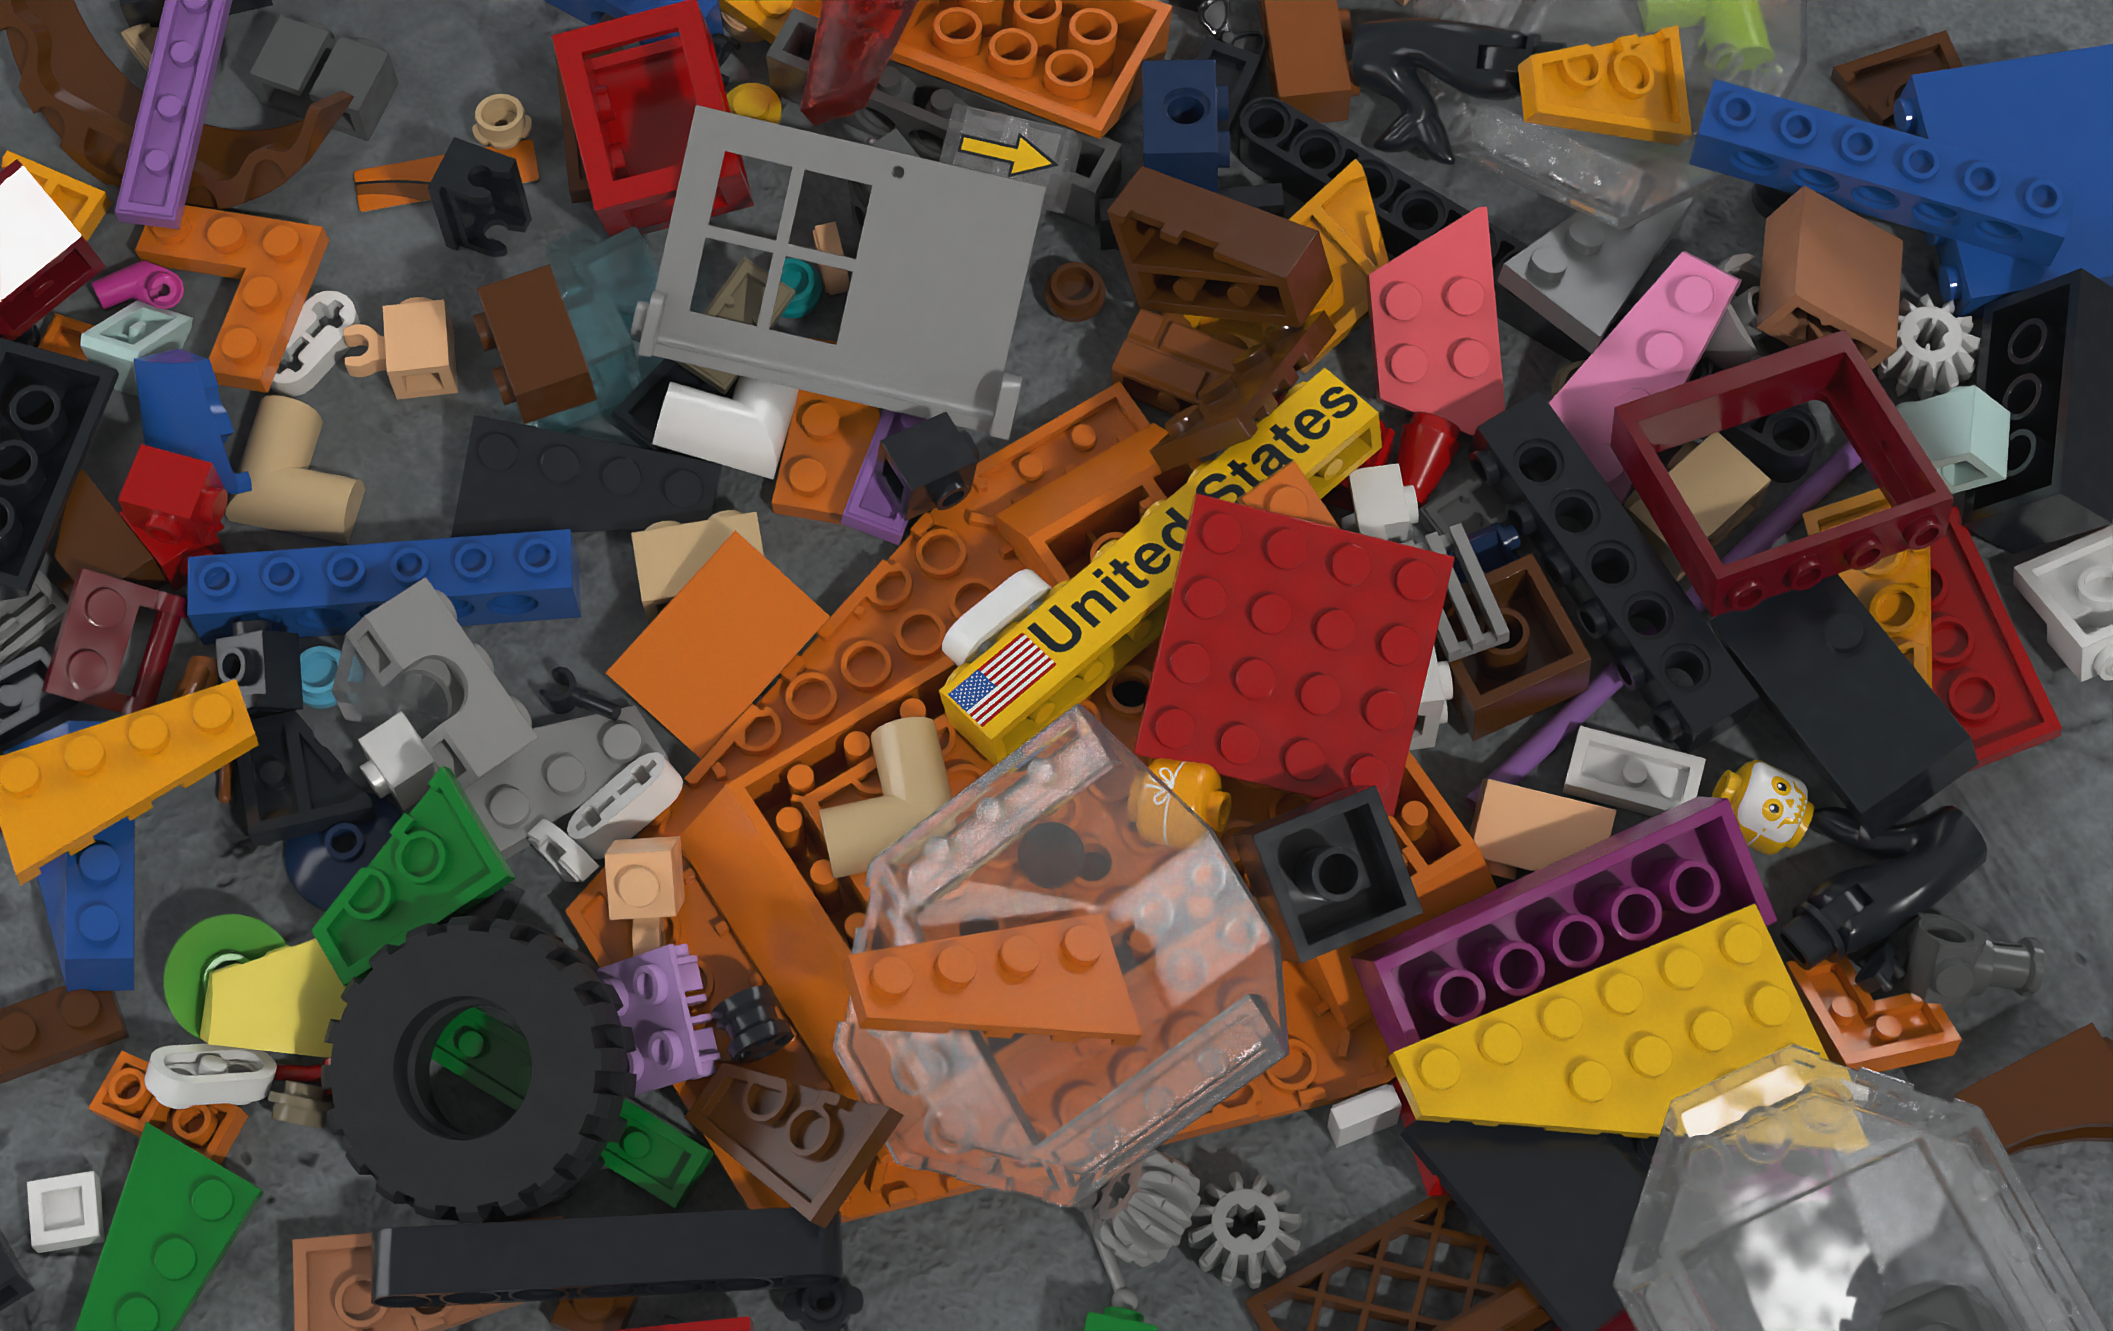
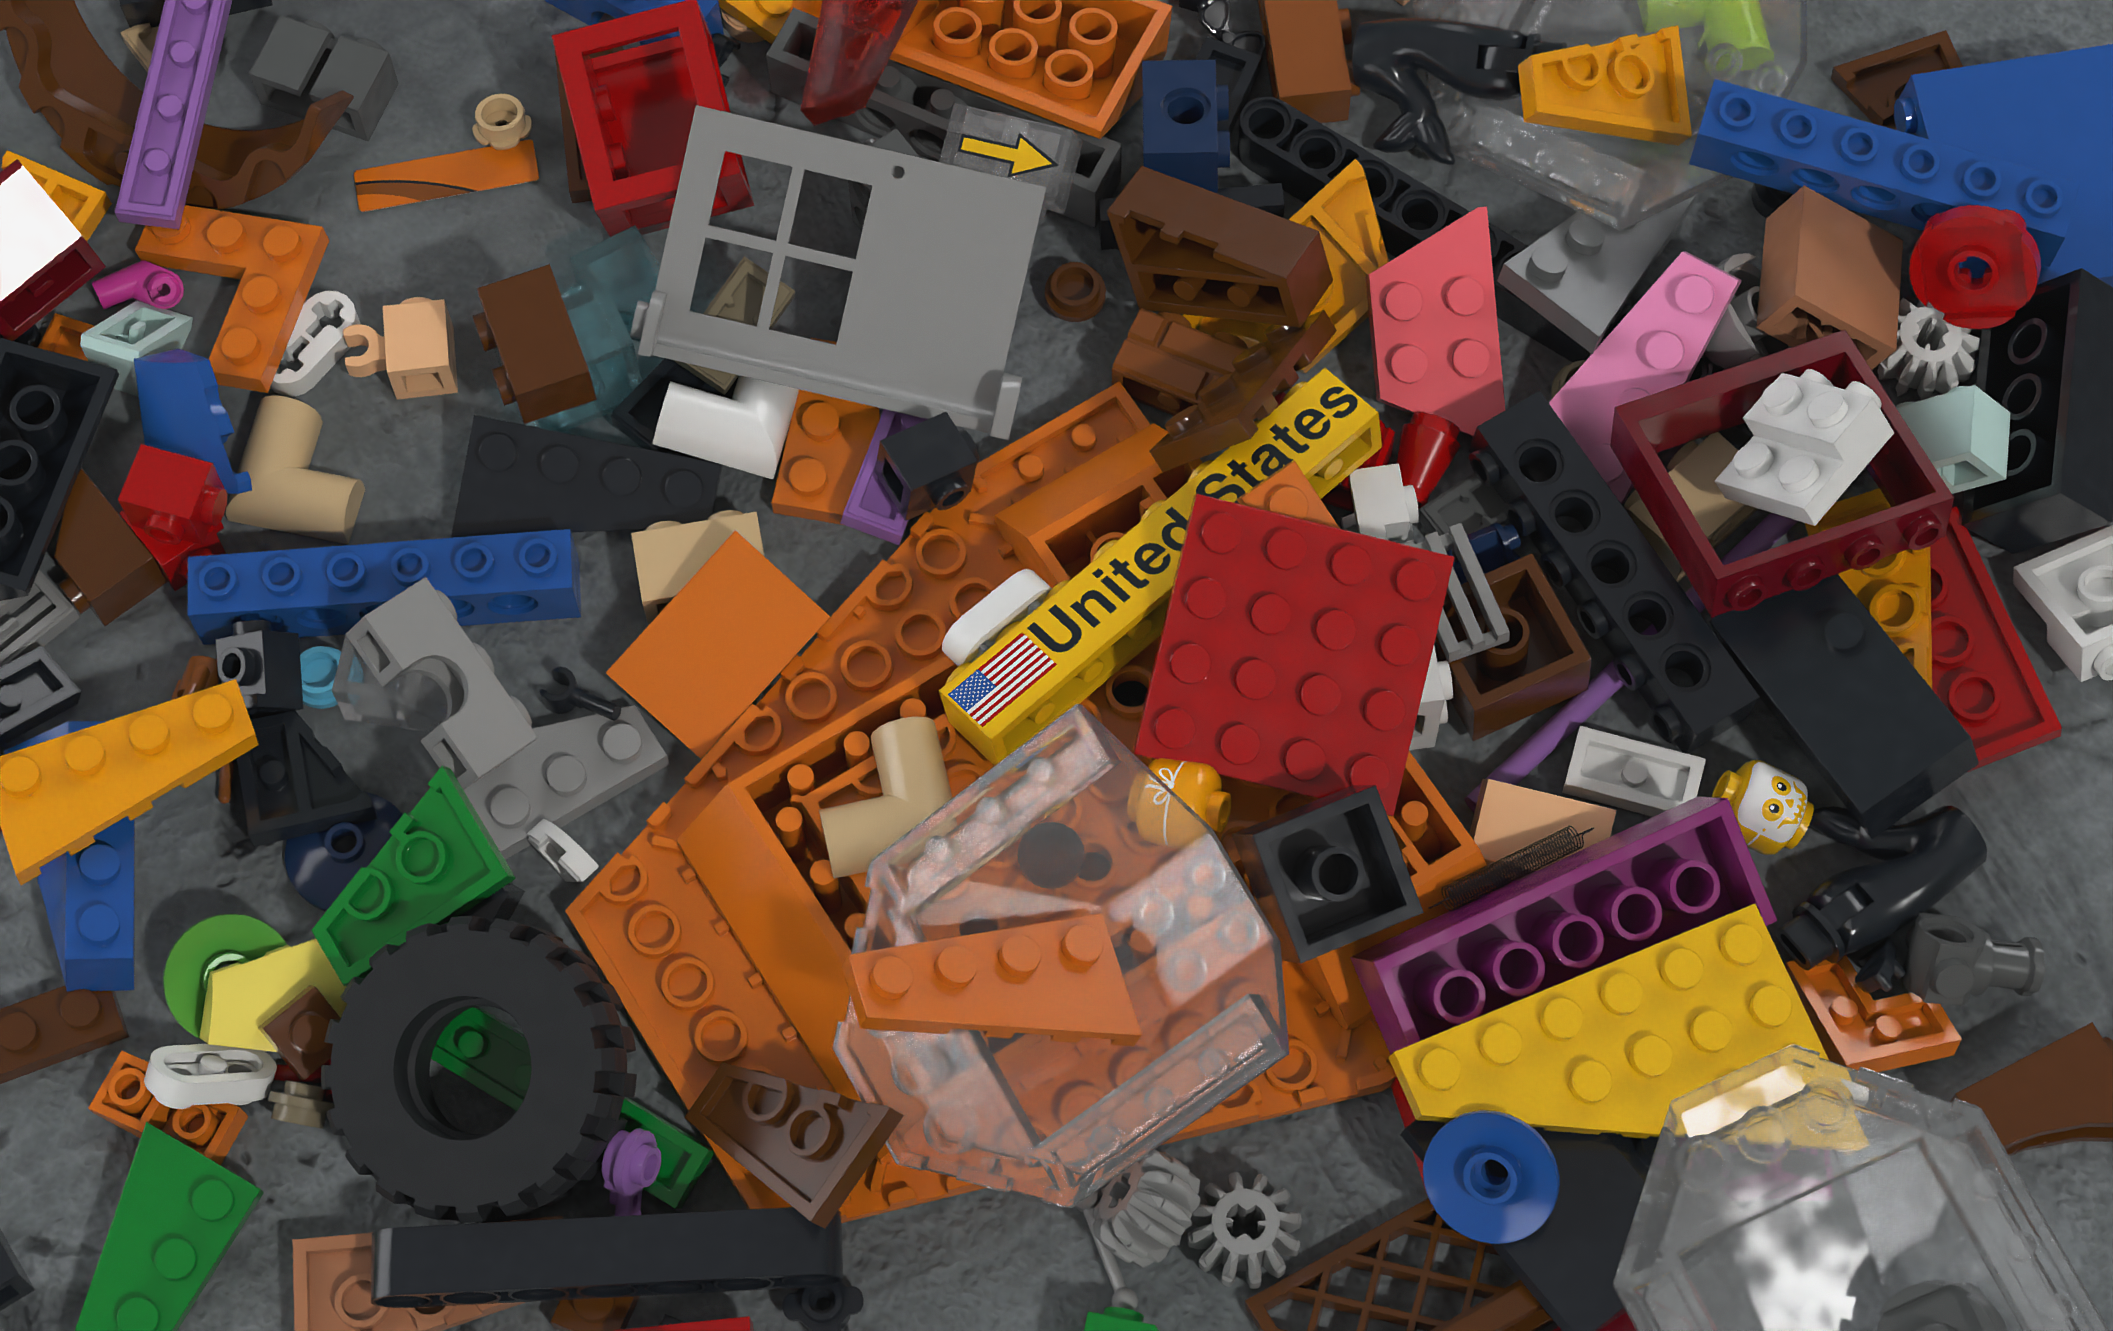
white plate [27,1171,105,1253] -> none
dark red plate [41,568,188,715] -> none
white plate [358,711,439,811] -> none
black hinge [428,137,532,257] -> none
white beam [567,752,683,859] -> none
lavender hinge [596,944,721,1098] -> none
light nougat brick [604,836,685,956] -> none
black wheel [711,985,794,1065] -> none
yellow plate [727,83,782,124] -> none
teal plate [767,258,823,318] -> none
light nougat tile [812,221,850,296] -> none
white tile [1327,1083,1402,1148] -> none
none -> reddish brown plate [258,985,341,1080]
none -> medium lavender plate [602,1128,662,1216]
none -> blue dish [1423,1110,1560,1244]
none -> black piece [1428,826,1594,911]
none -> white plate [1715,369,1894,526]
none -> red plate [1909,205,2041,329]

